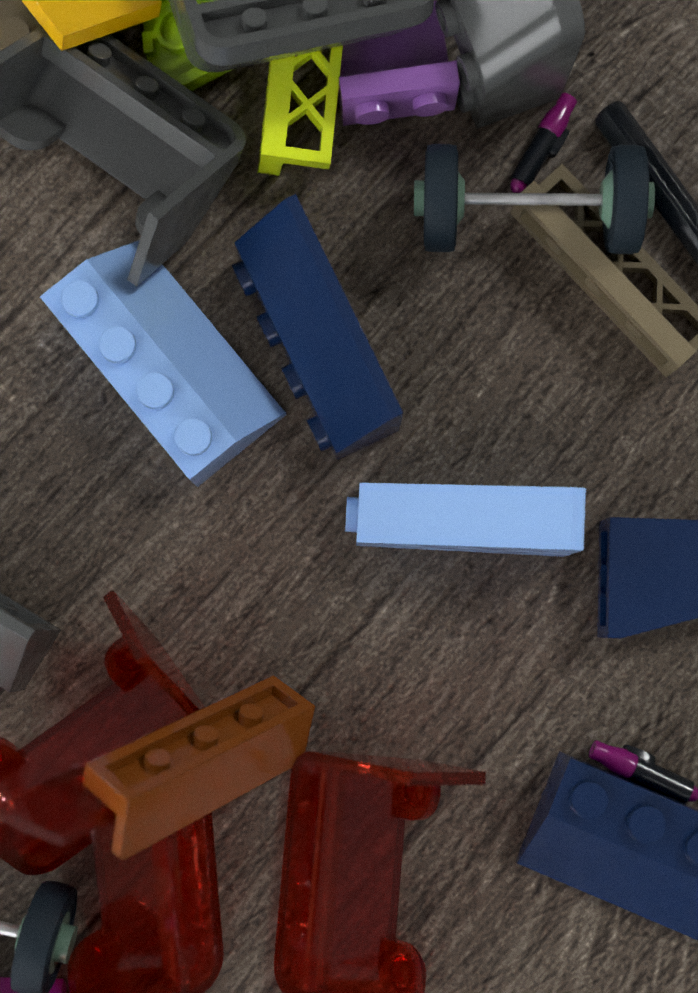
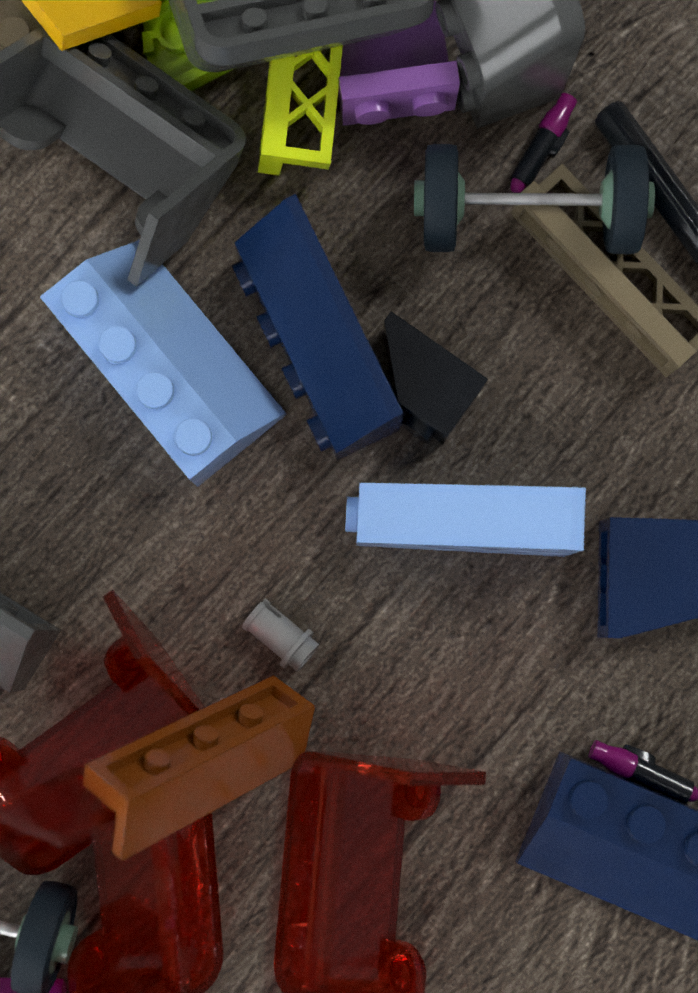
none -> light grey pin [242,598,320,672]
none -> black slope [383,311,488,444]

